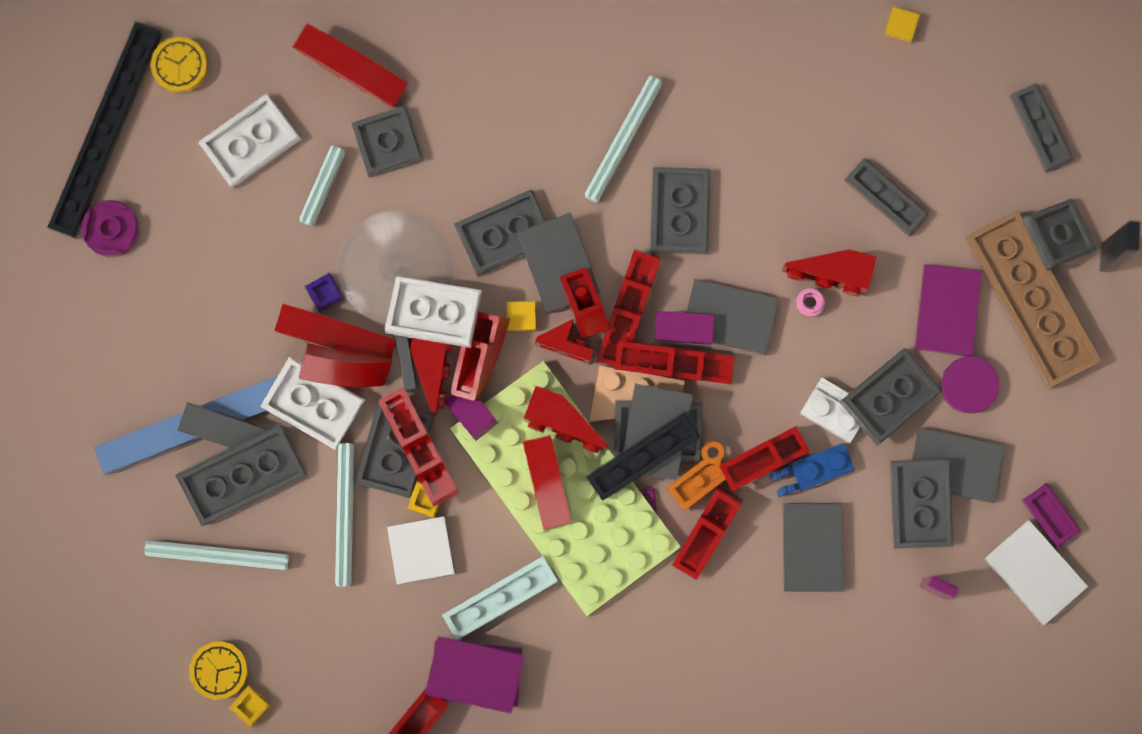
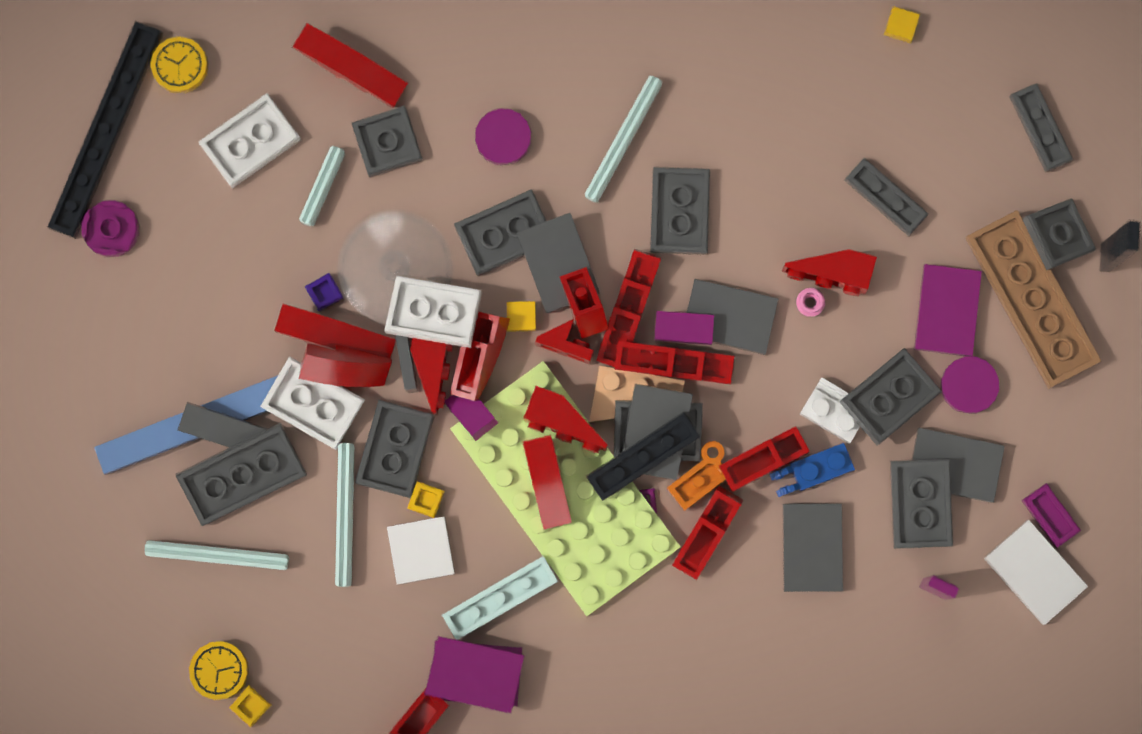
red slope [378,387,459,507] -> none
none -> magenta tile [475,108,531,165]

